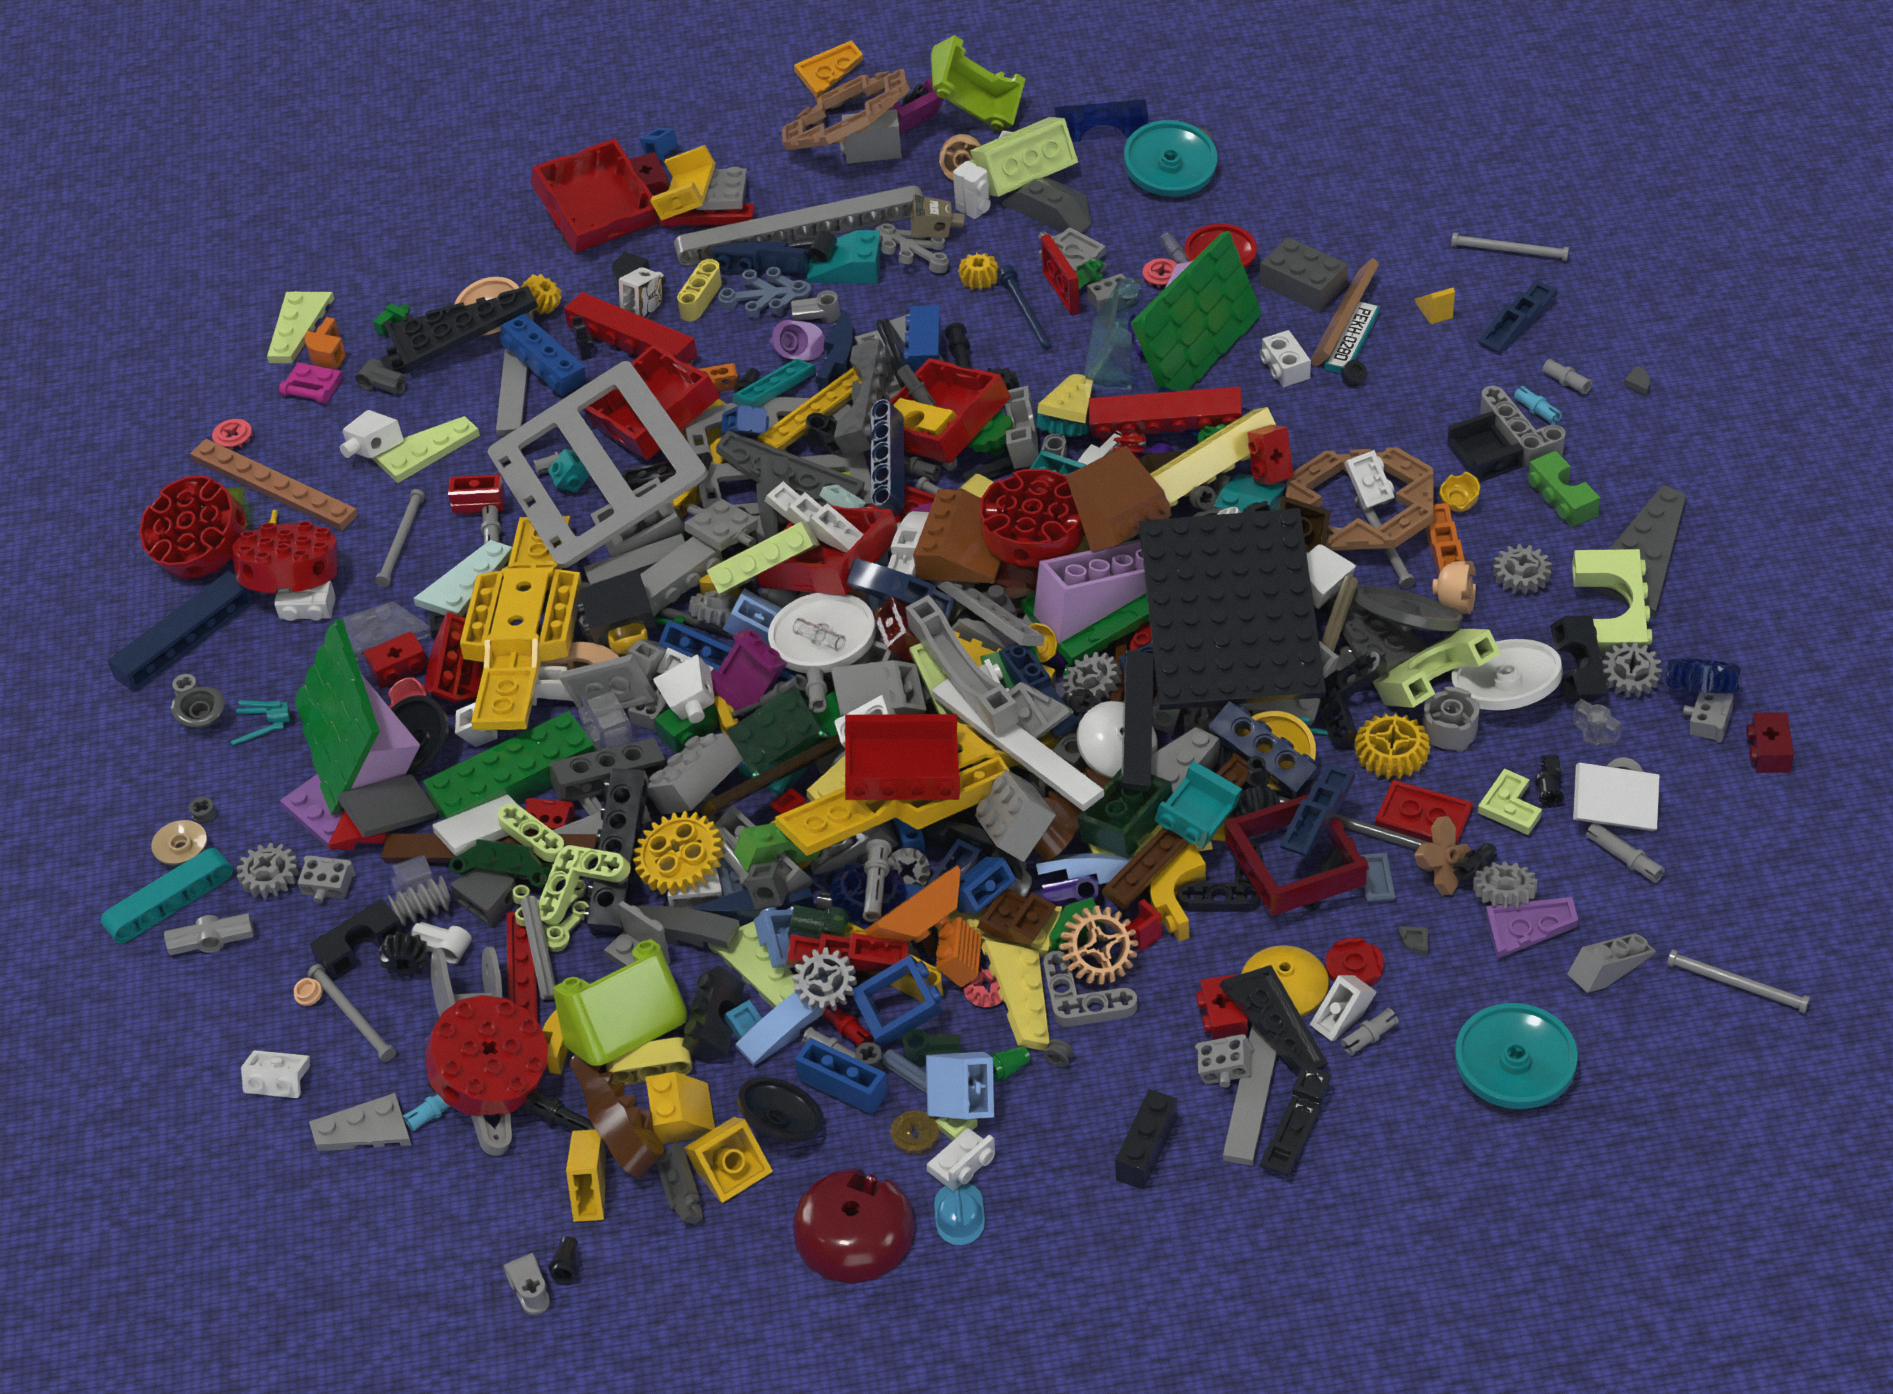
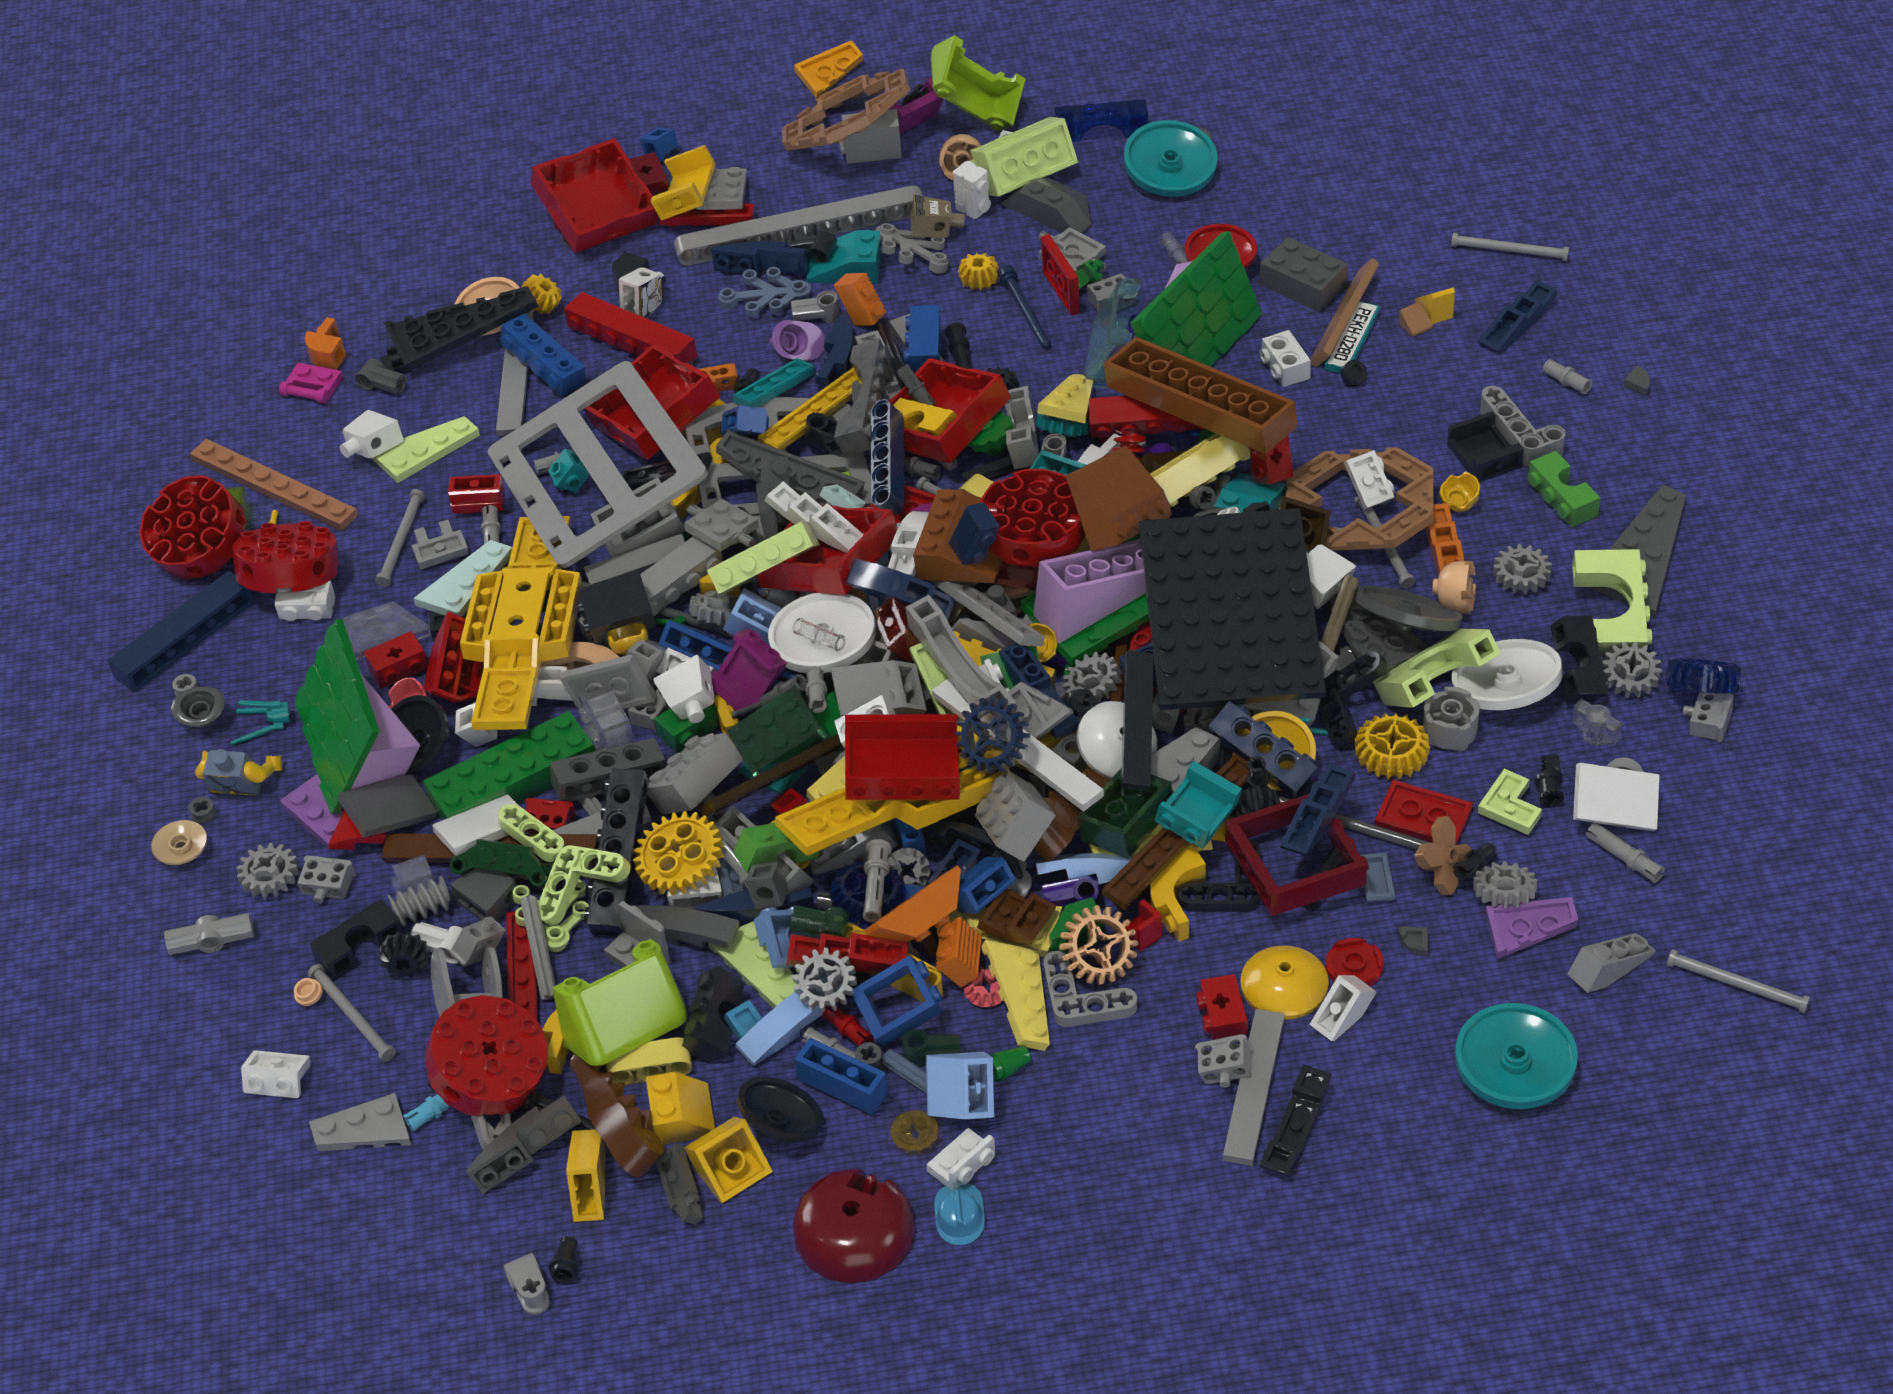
teal beam [100,848,233,944] -> none
coral gear [212,419,253,450] -> none
yellowish green wing [267,291,334,363] -> none
green piece [373,303,411,336] -> none
black plate [572,315,594,361] -> none
light yellow beam [677,259,722,322] -> none
yellowish green tile [935,1117,978,1141] -> none
dark grey bush [1043,1039,1074,1068] -> none
black brick [1115,1089,1177,1190] -> none
coral gear [1142,258,1177,288] -> none
black wing [1219,965,1328,1075] -> none
light grey pin [1341,1008,1399,1056] -> none
medium azure pin [1514,386,1562,425] -> none
dark red brick [1746,712,1794,773] -> none
none -> sand blue torso [195,749,283,796]
none -> light grey plate [411,520,469,570]
none -> light grey piece [449,917,506,967]
none -> dark grey slope [466,1095,582,1194]
none -> orange brick [834,273,886,326]
none -> dark blue brick [948,502,1001,565]
none -> dark blue gear [954,697,1030,773]
none -> dark orange brick [1104,337,1298,454]
none -> medium nougat slope [1399,302,1433,337]

